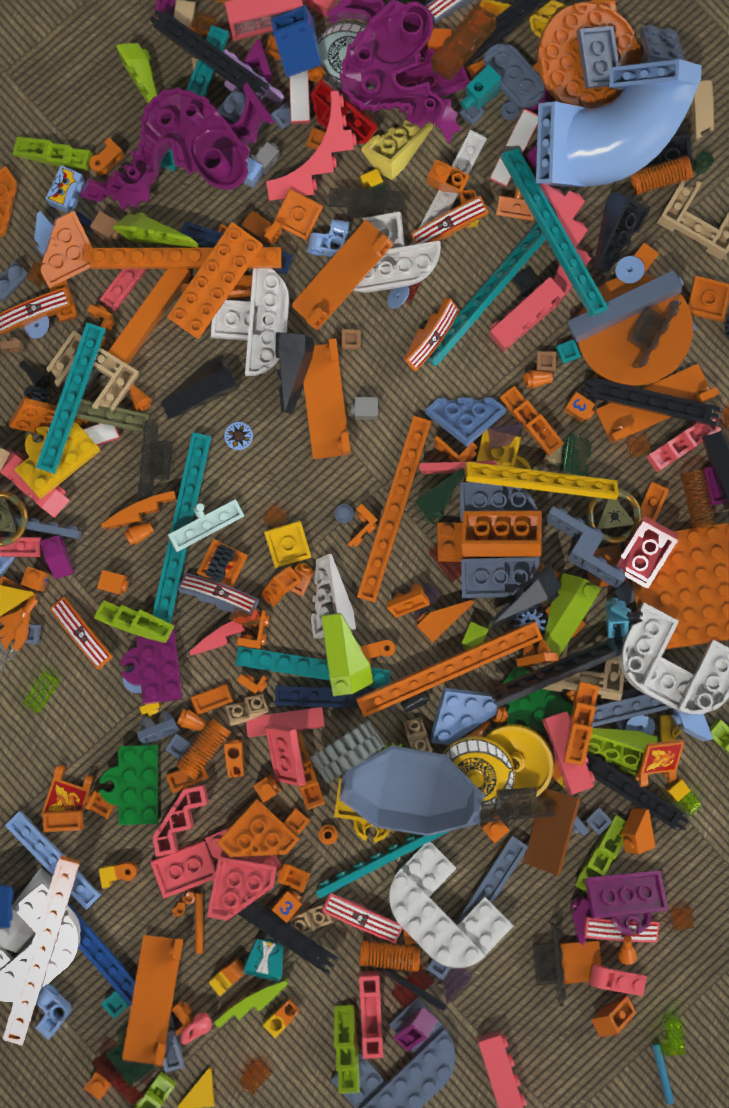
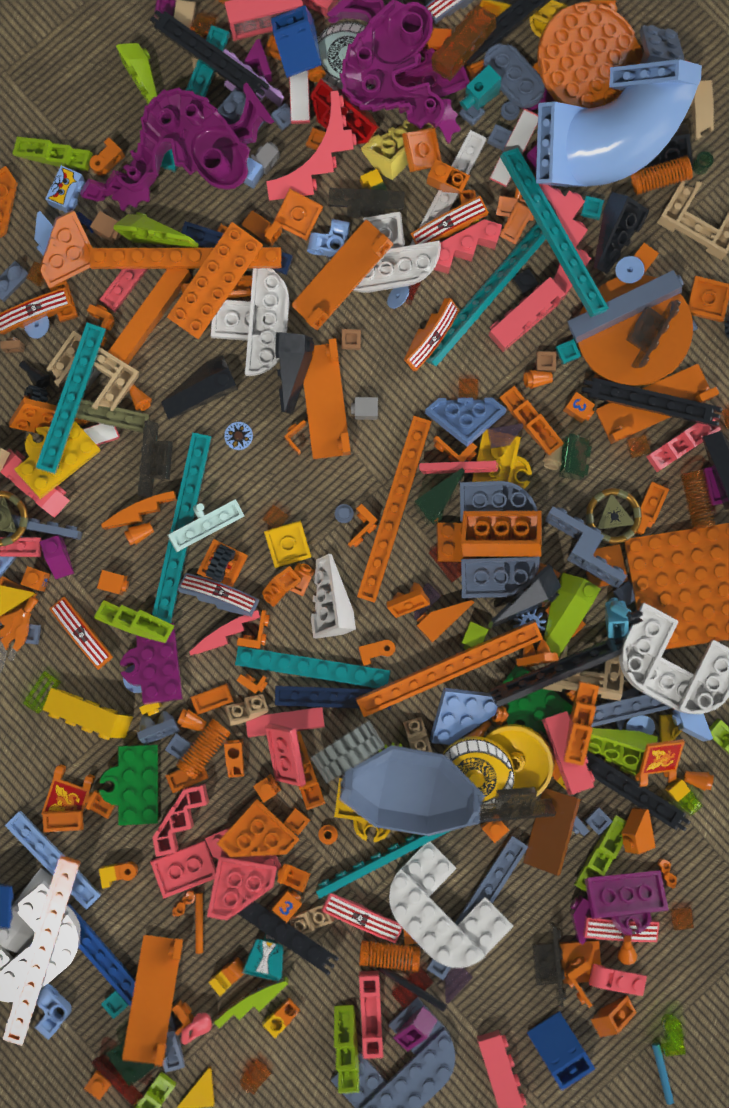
clear orange bracket [229,610,261,629] -> none
lime wedge [322,613,373,696] -> none
black cone [400,691,430,713] -> none
yellow plate [465,462,619,500] -> none
sand blue plate [576,26,619,89] -> none
coral slope [615,516,678,589] -> none
none -> yellow wedge [43,688,133,740]
none -> orange bracket [284,420,306,455]
none -> orange tile [402,127,442,172]
none -> coral brick [433,220,502,274]
none -> clear orange plate [458,379,478,399]
none -> sand blue plate [487,124,512,151]
none -> orange tile [499,201,532,245]
none -> blue slope [527,1011,595,1091]
none -> orange bracket [564,957,593,1008]
none -> teal plate [581,196,604,220]
none -> orange piece [657,859,677,888]
none -> orange cone [683,771,714,791]

